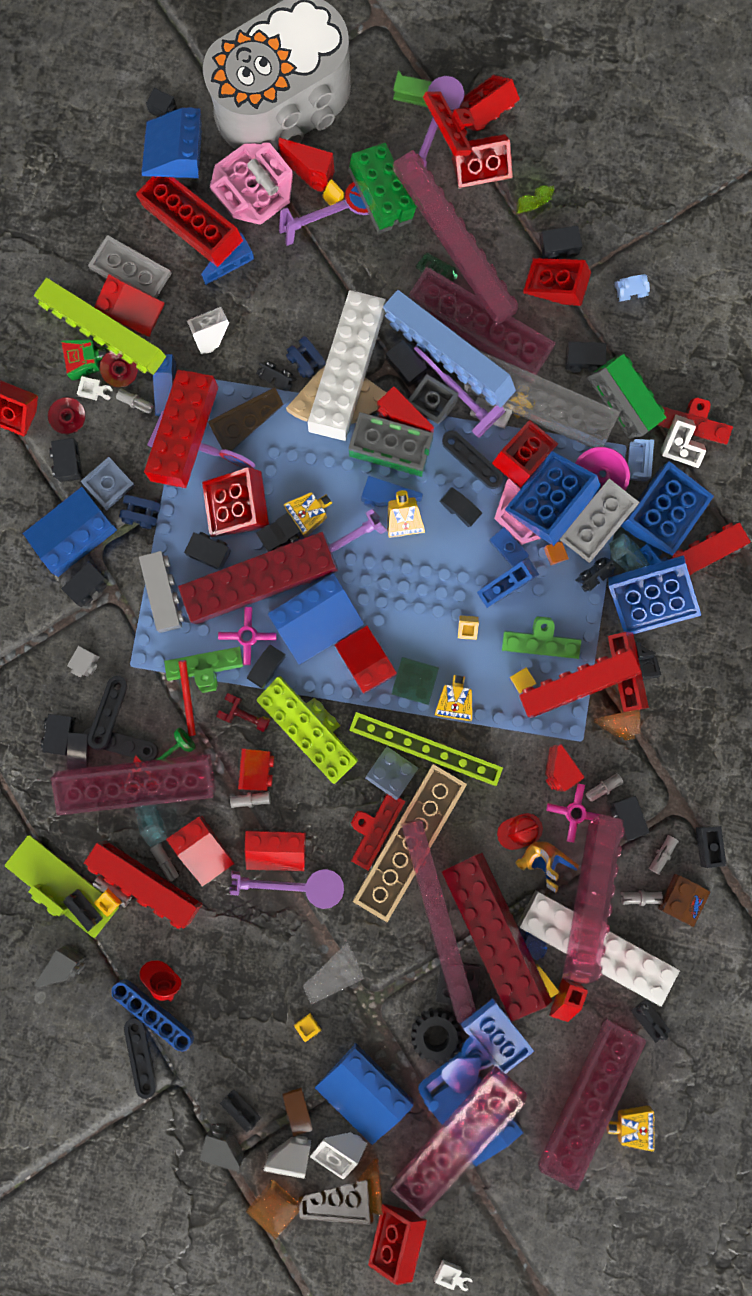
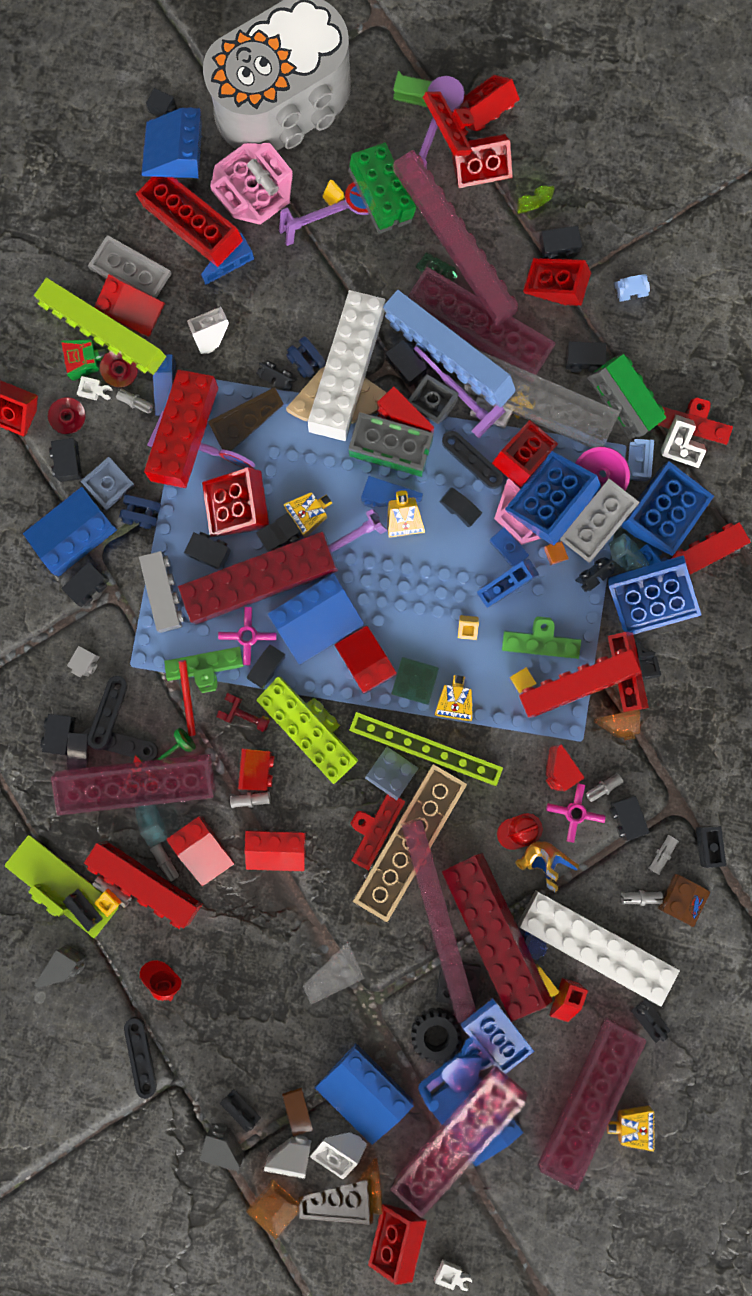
blue beam [111,979,194,1052] -> none
medium lavender piece [229,869,344,909] -> none
red slope [278,138,335,191] -> none
yellow tile [294,1013,321,1042] -> none
clear pink brick [562,814,625,984] -> none

